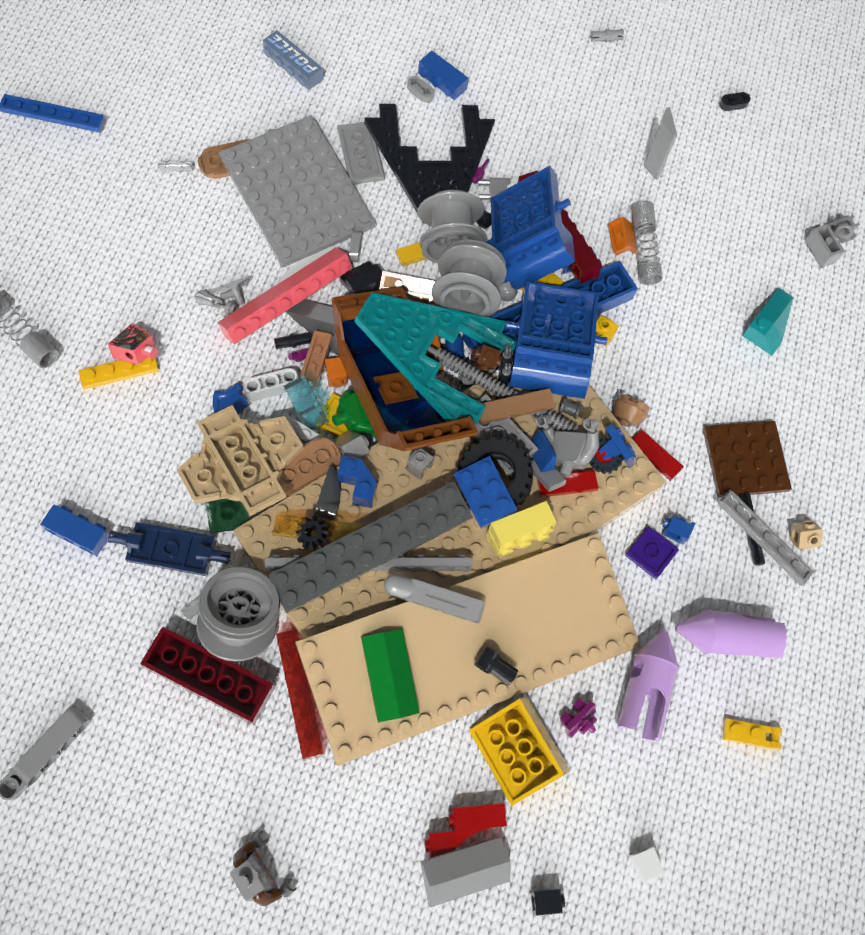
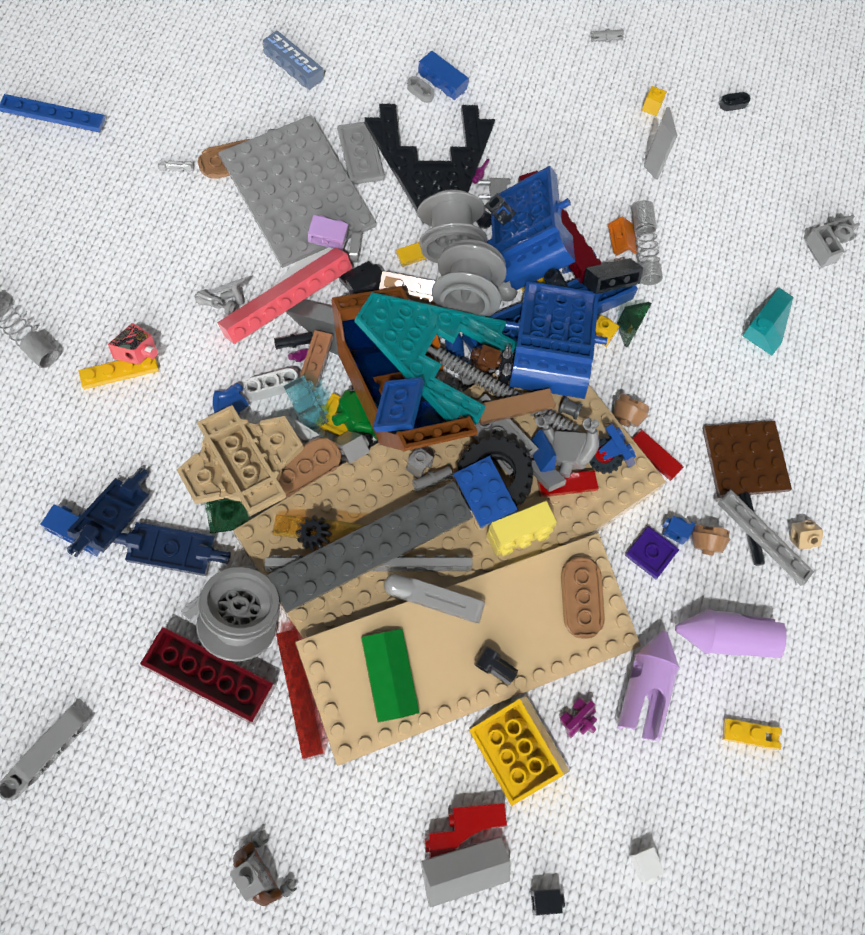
dark grey piece [314,465,340,522] -> none
orange brick [325,357,347,388] -> none
blue brick [337,455,377,508] -> none
none -> dark blue plate [67,467,150,557]
none -> lavender brick [308,215,348,251]
none -> blue plate [373,377,425,432]
none -> light grey pin [412,467,453,492]
none -> black brick [484,193,516,226]
none -> black cone [544,268,569,288]
none -> medium nougat tile [561,557,605,639]
none -> black brick [583,258,643,294]
none -> clear green slope [617,301,652,348]
none -> yellow brick [642,86,667,117]
none -> medium nougat cone [691,525,731,556]

